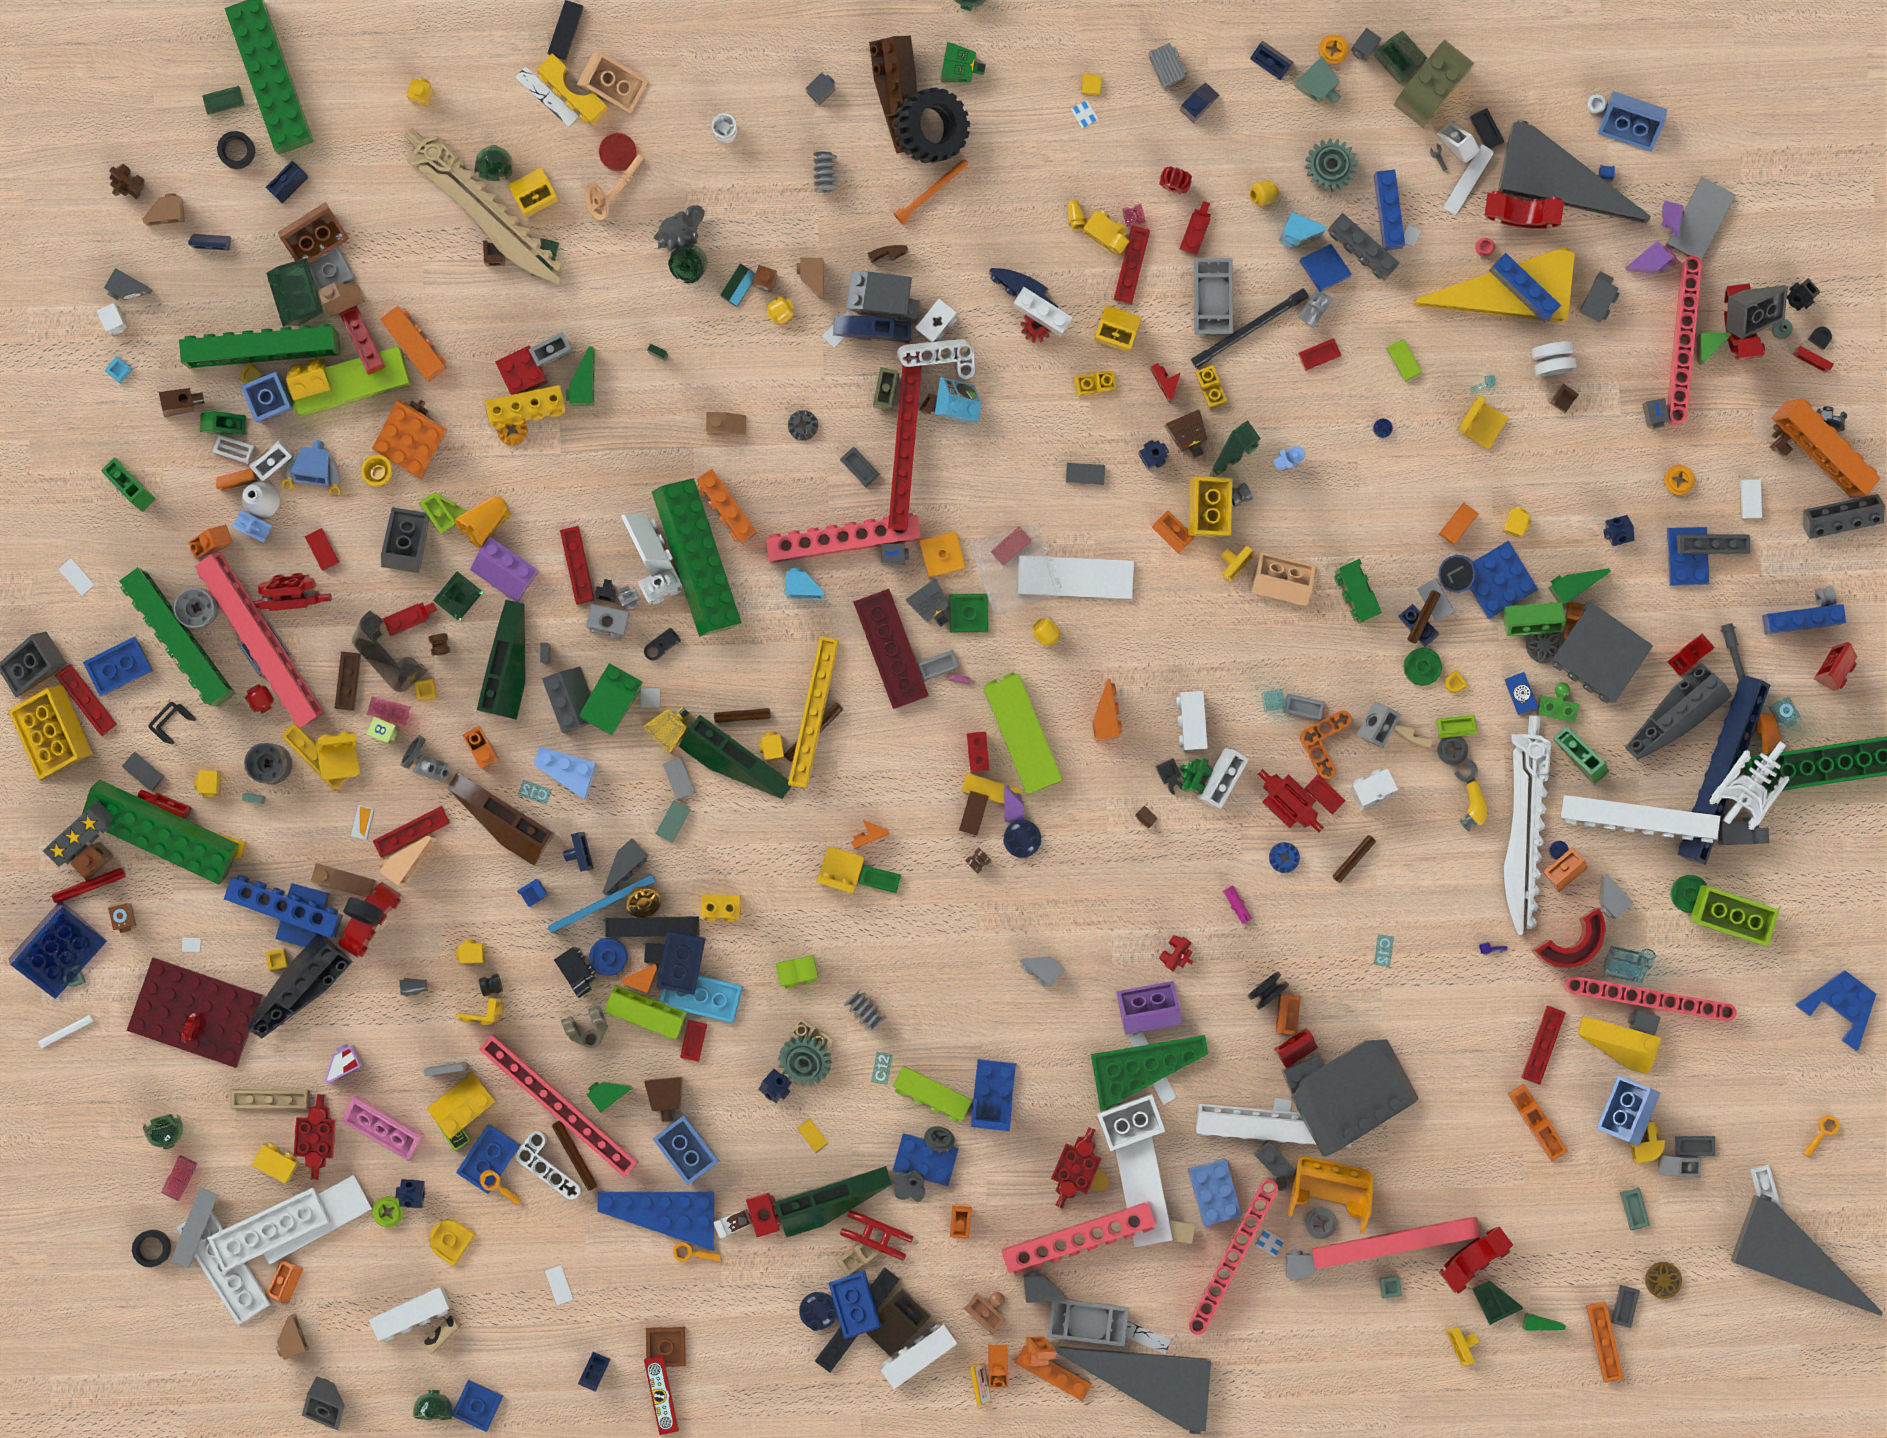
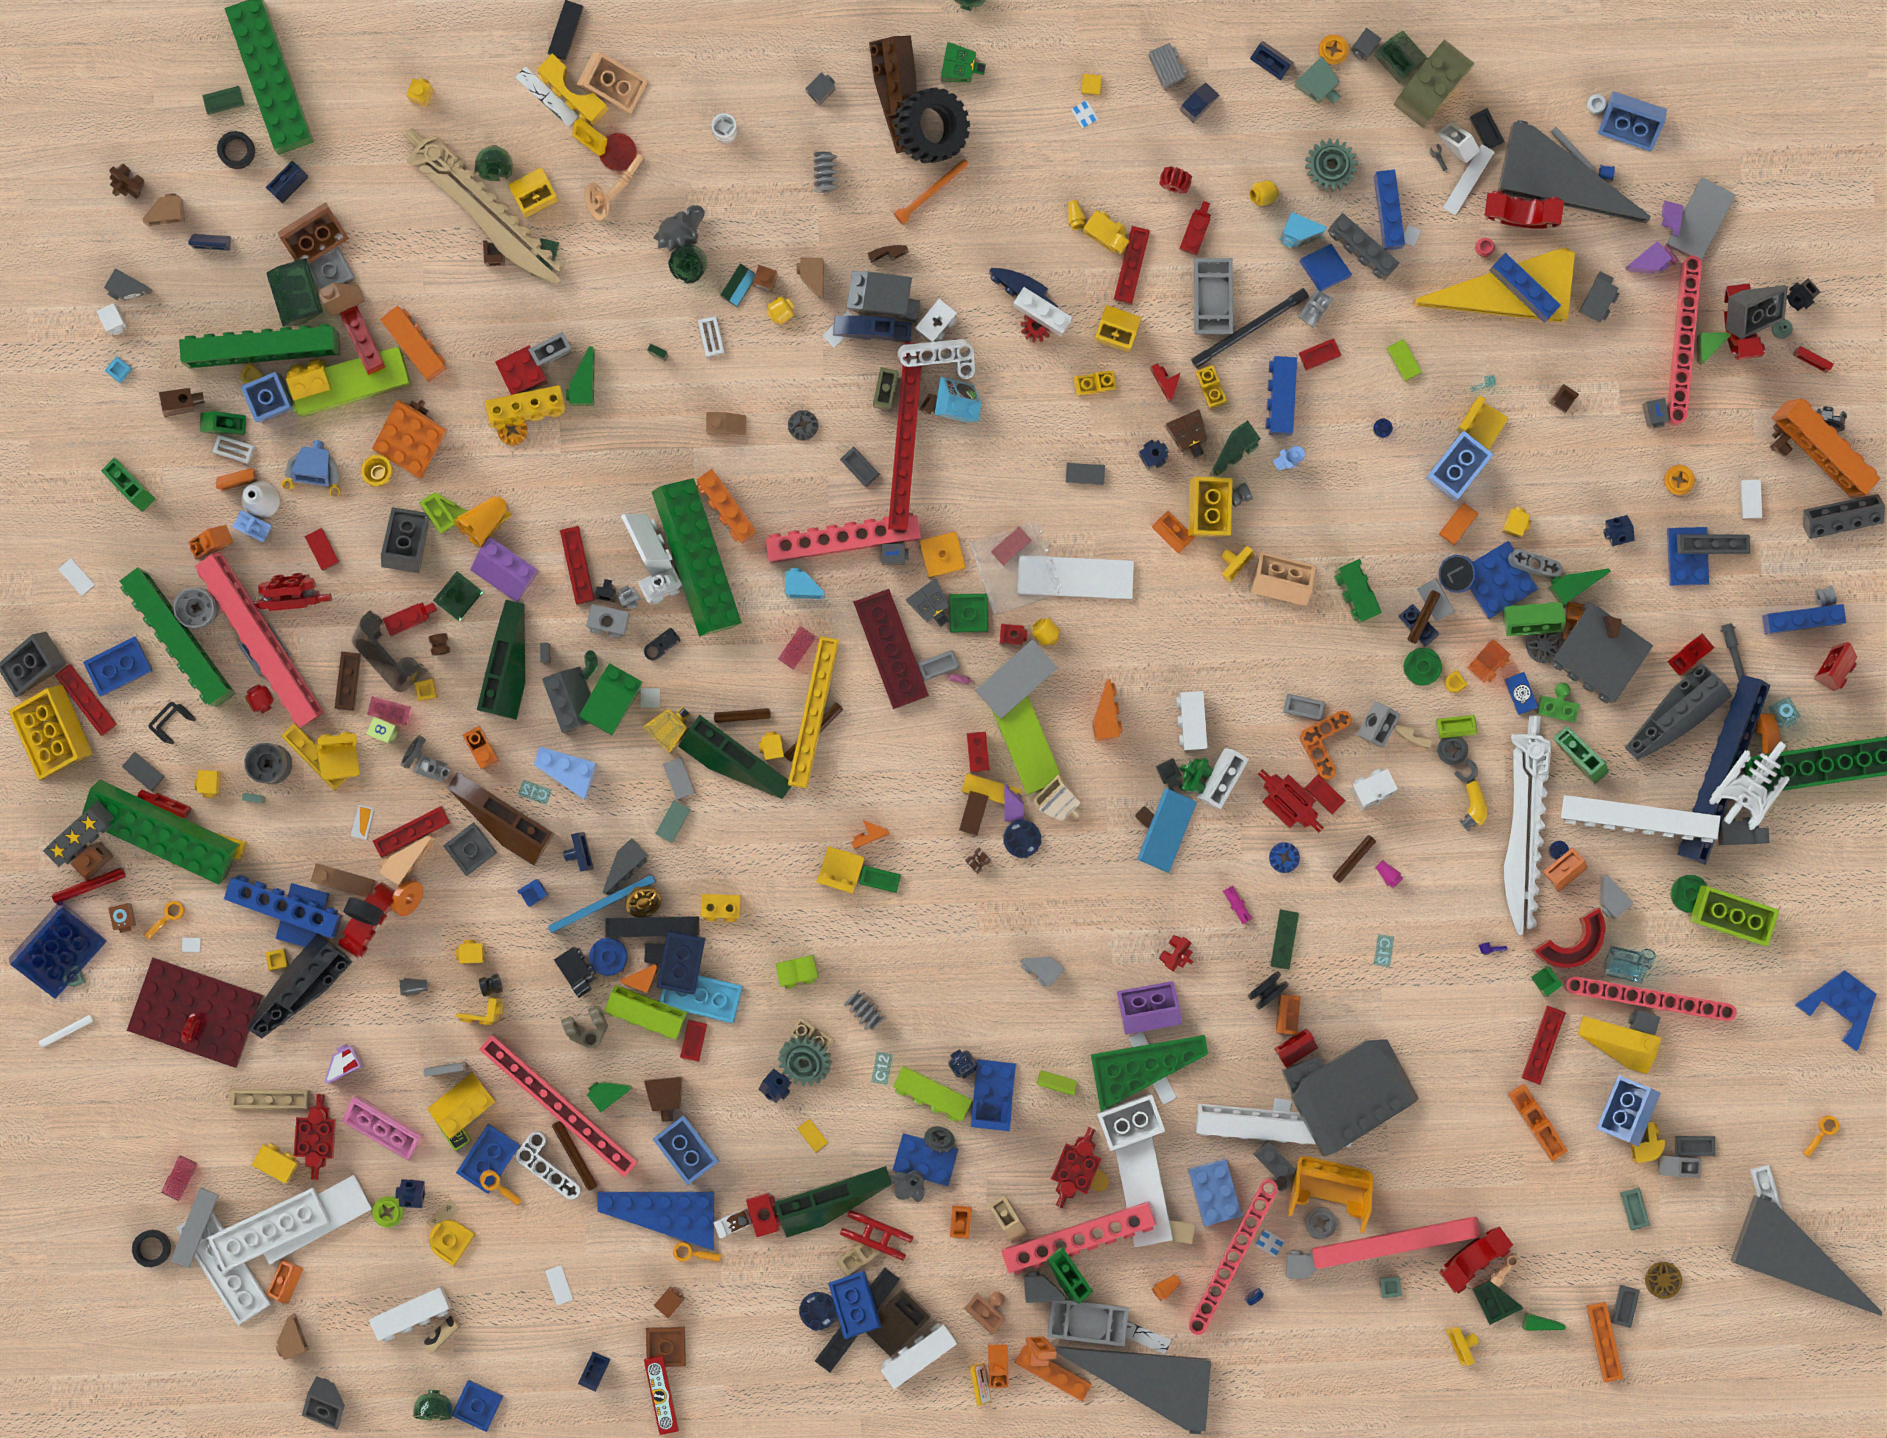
clear green cylinder [142,1114,183,1149] -> none
white brick [250,438,292,481] -> none
clear pink wheel [1122,204,1145,227] -> none
clear light blue brick [1261,689,1285,712] -> none
white wheel [1531,341,1577,377] -> none
black tile [1808,327,1832,350] -> none
none -> light orange piece [144,901,185,939]
none -> orange tile [391,879,423,916]
none -> tan sticker [427,1199,460,1229]
none -> dark grey tile [443,822,498,876]
none -> yellow plate [572,118,607,156]
none -> clear green arm [580,650,598,680]
none -> dark orange brick [654,1286,685,1318]
none -> white tile [698,316,725,358]
none -> clear pink slope [778,626,817,670]
none -> dark blue head [948,1049,977,1079]
none -> light grey tile [975,639,1058,719]
none -> tan slope [989,1195,1028,1244]
none -> red brick [999,623,1027,646]
none -> tan torso [1033,774,1081,821]
none -> lime slope [1037,1070,1077,1096]
none -> green slope [1047,1247,1093,1304]
none -> dark azure tile [1137,788,1197,873]
none -> orange cone [1152,1274,1181,1301]
none -> clear blue tile [1244,1288,1264,1306]
none -> blue brick [1265,356,1297,436]
none -> clear green tile [1270,909,1299,970]
none -> dark pink cone [1375,860,1403,889]
none -> light blue brick [1425,431,1494,502]
none -> clear orange brick [1466,639,1510,683]
none -> light nougat bar [1490,1253,1519,1287]
none -> light grey beam [1508,549,1562,579]
none -> green panel [1531,966,1563,997]
none -> light grey bar [1551,127,1595,171]
none -> reddish brown slope [1603,616,1622,638]

